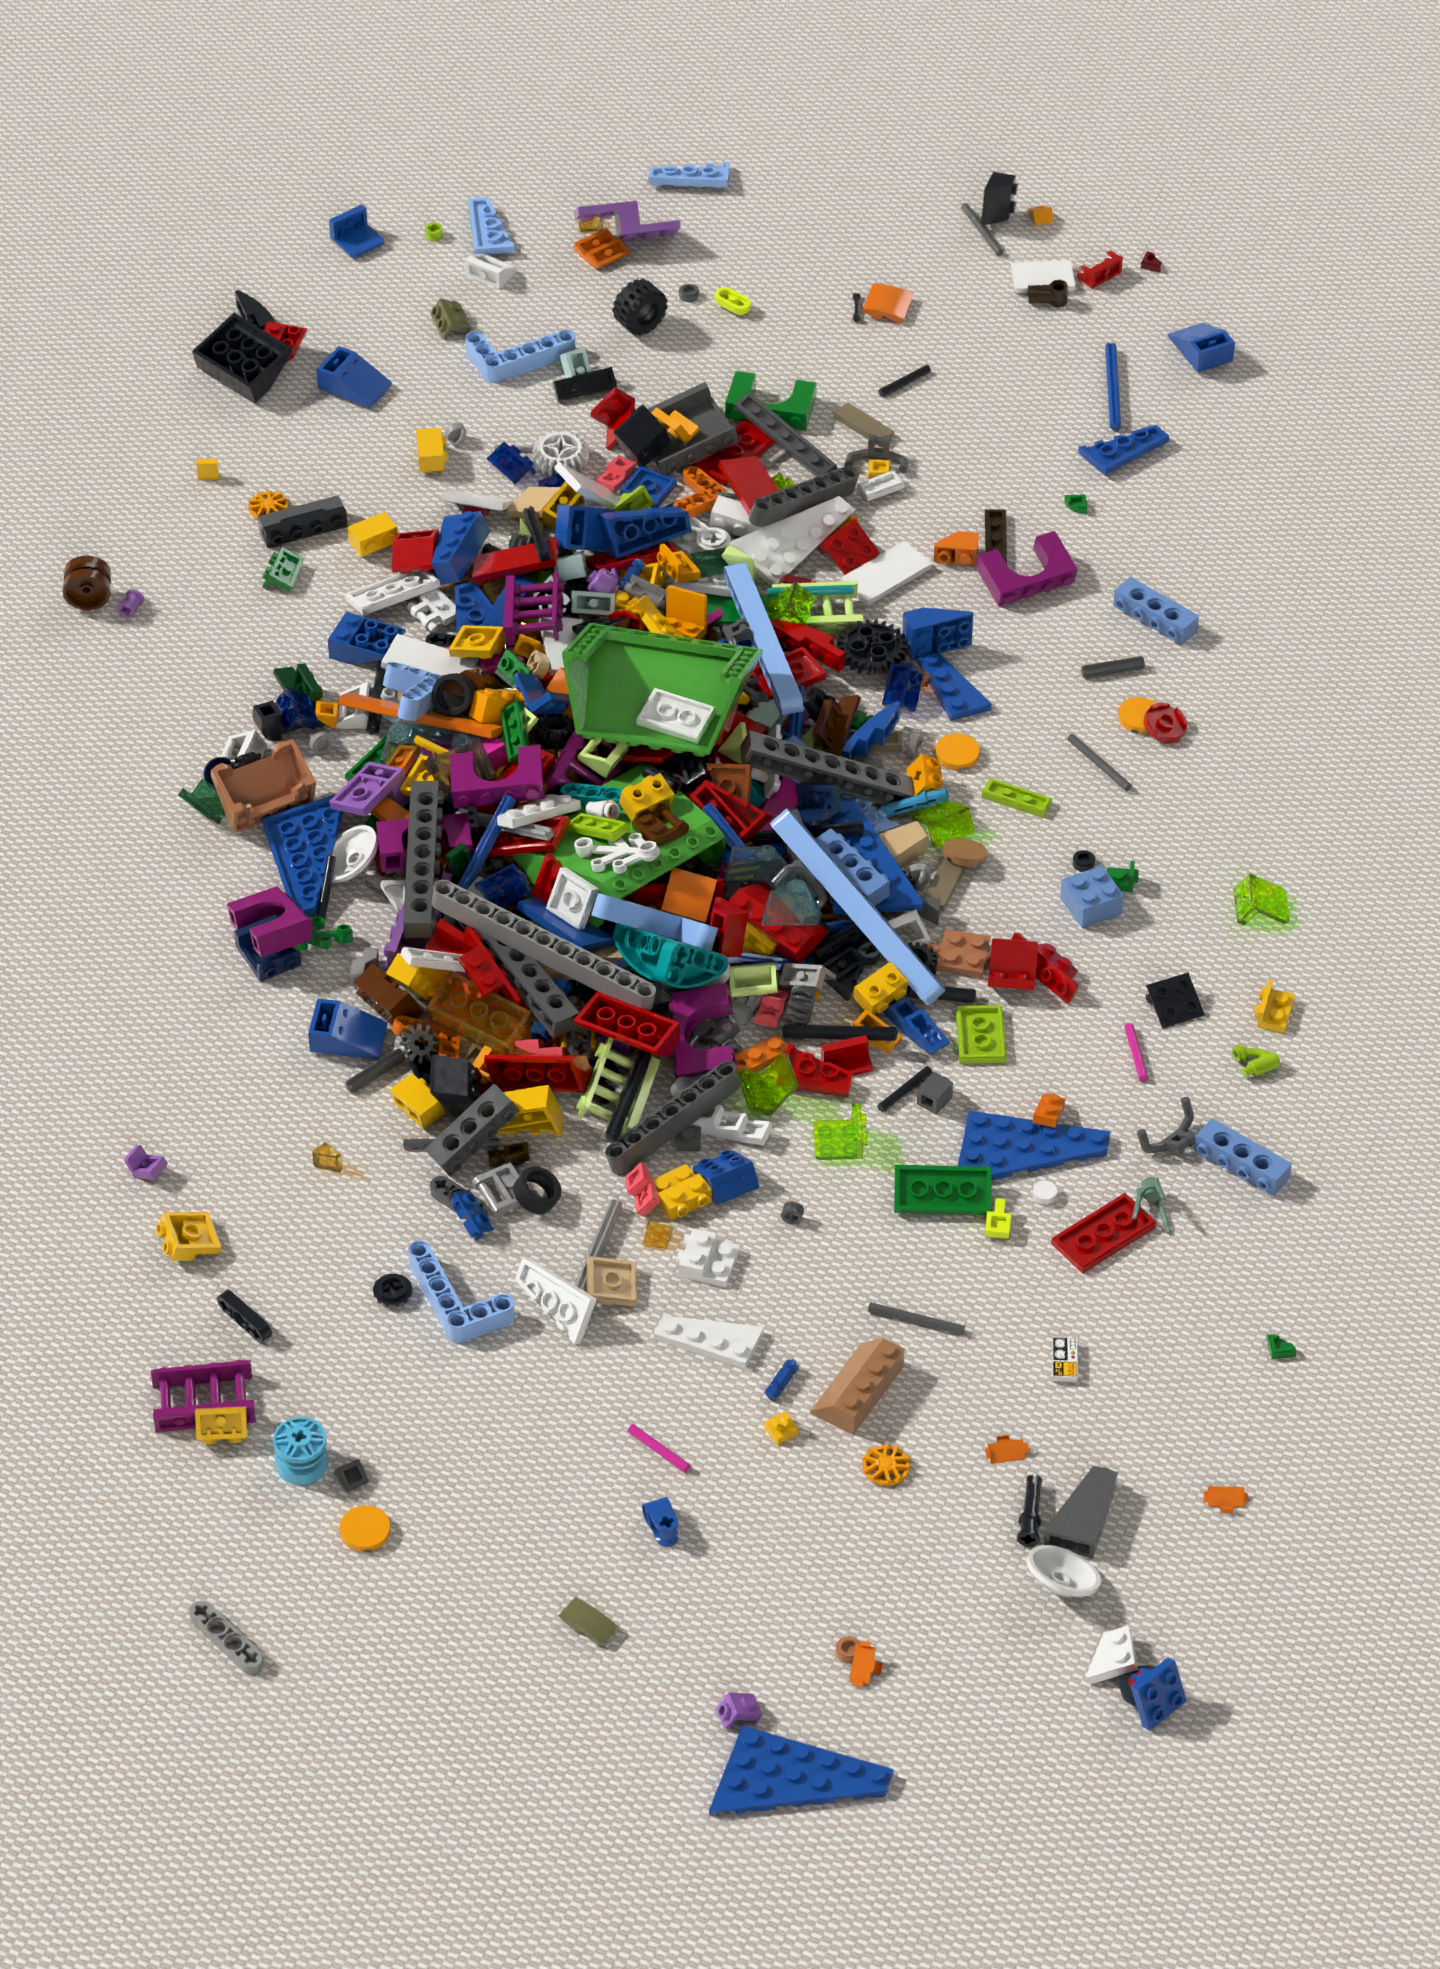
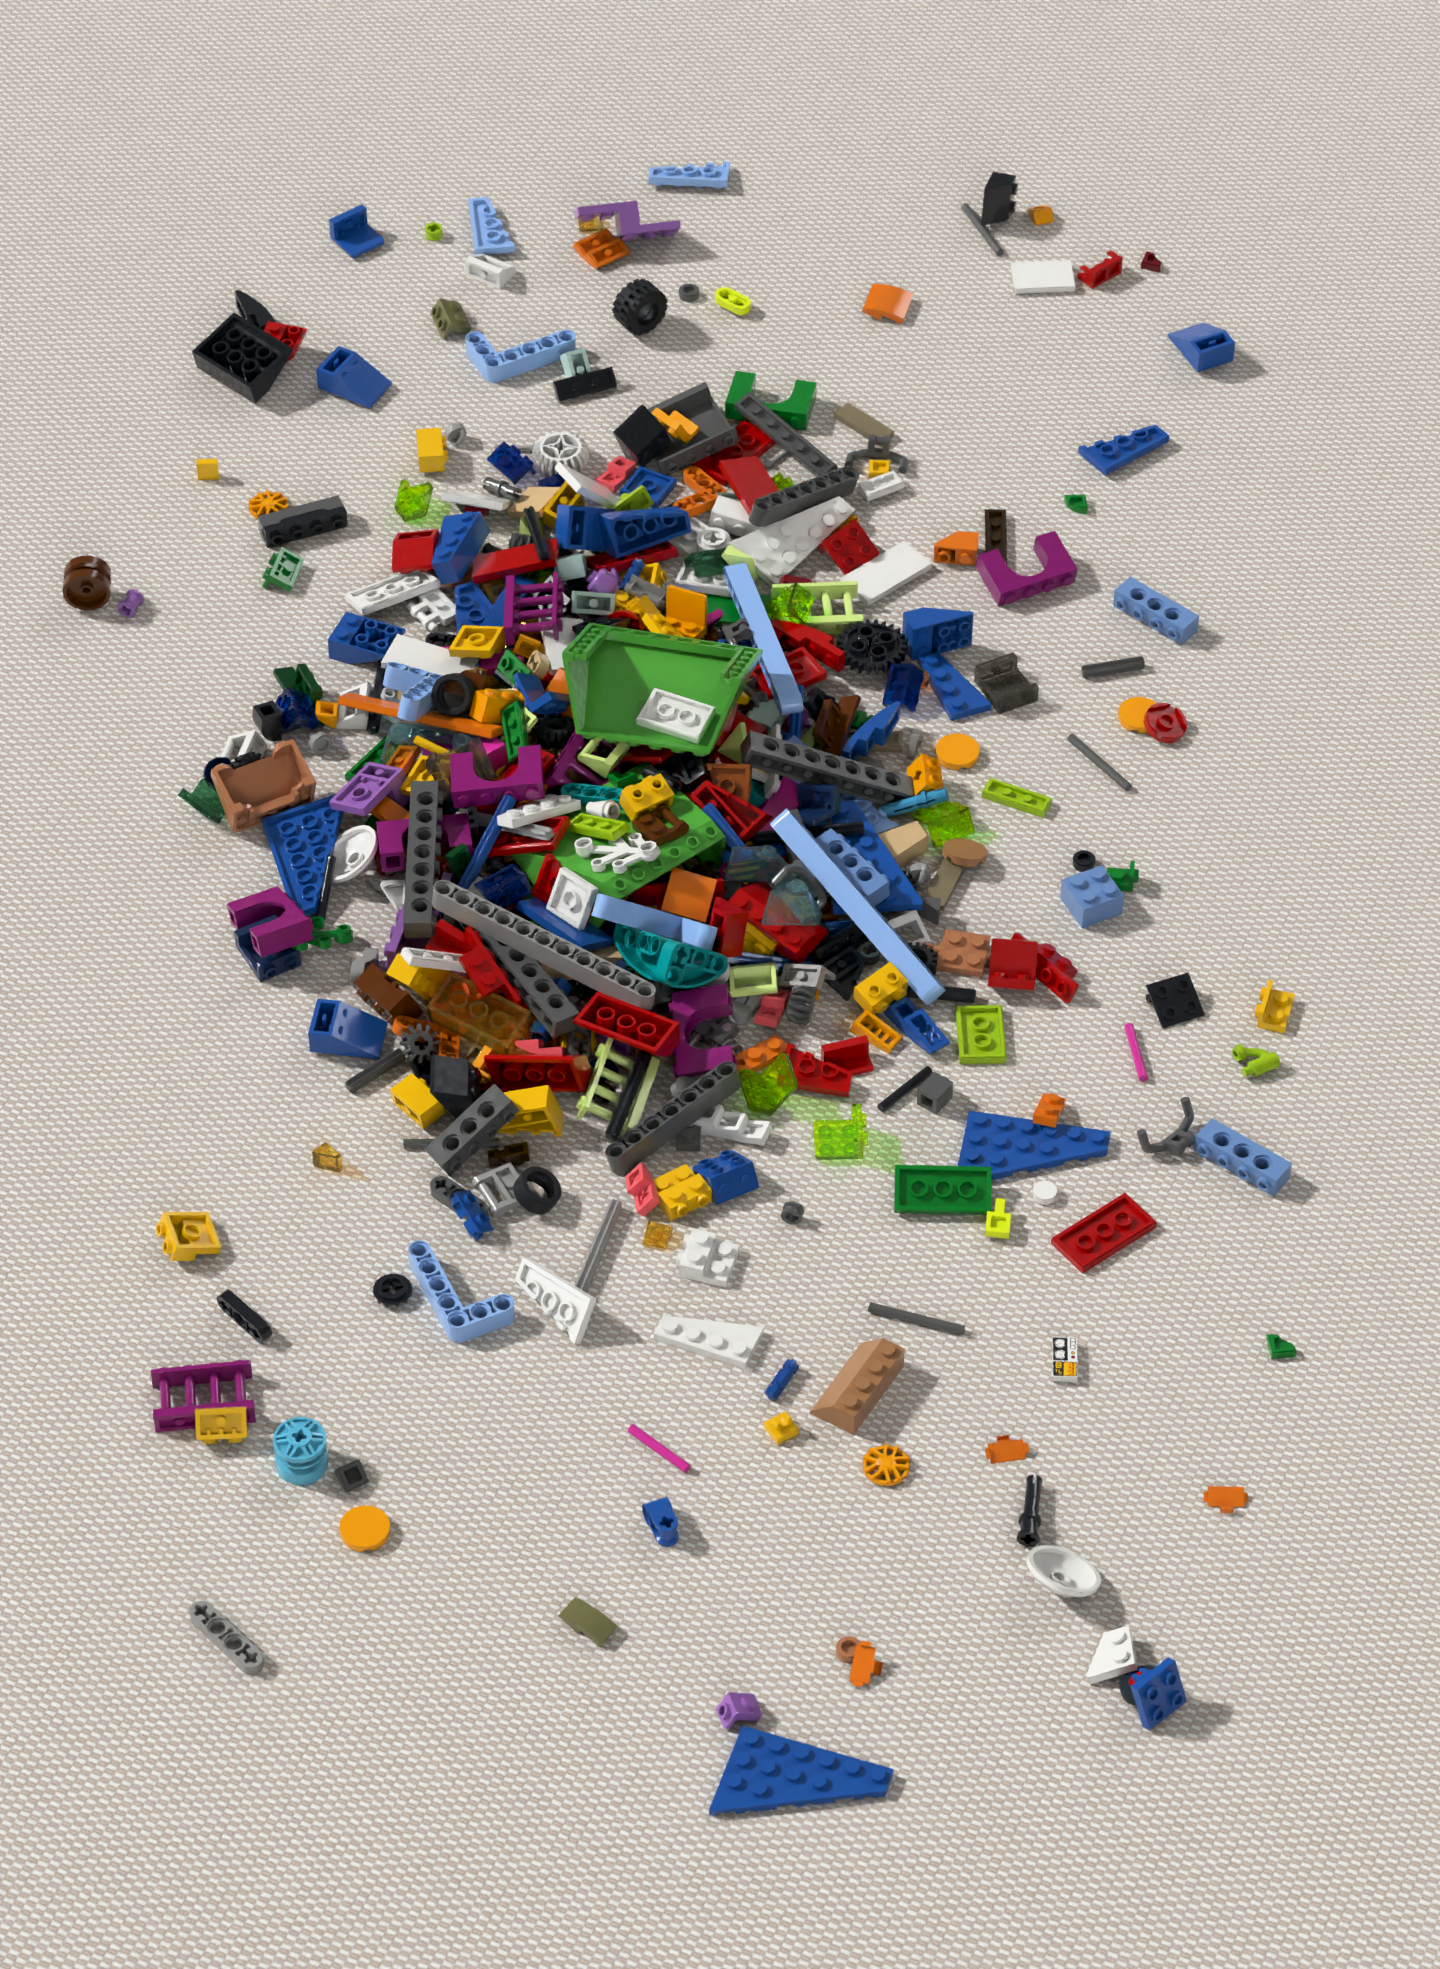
medium lavender bracket [124,1145,168,1179] -> none
yellow brick [348,512,398,557] -> none
tan tile [587,1256,637,1307] -> none
red bracket [590,387,636,450] -> none
light orange bracket [657,544,701,583] -> none
teal bar [767,585,854,597] -> none
black axle [782,1024,898,1041] -> none
black hinge [852,293,861,322] -> none
black bar [878,364,931,397] -> none
dark brown piece [1028,280,1068,307] -> none
dark grey slope [1044,1466,1118,1558] -> none
blue axle [1105,343,1121,430] -> none
sand green plant [1132,1177,1171,1234] -> none
clear neon green bracket [1233,873,1290,926] -> none
none -> clear neon green bracket [394,479,433,522]
none -> dark grey pin [482,477,522,501]
none -> green tile [607,771,638,789]
none -> clear smoke panel [974,652,1039,714]

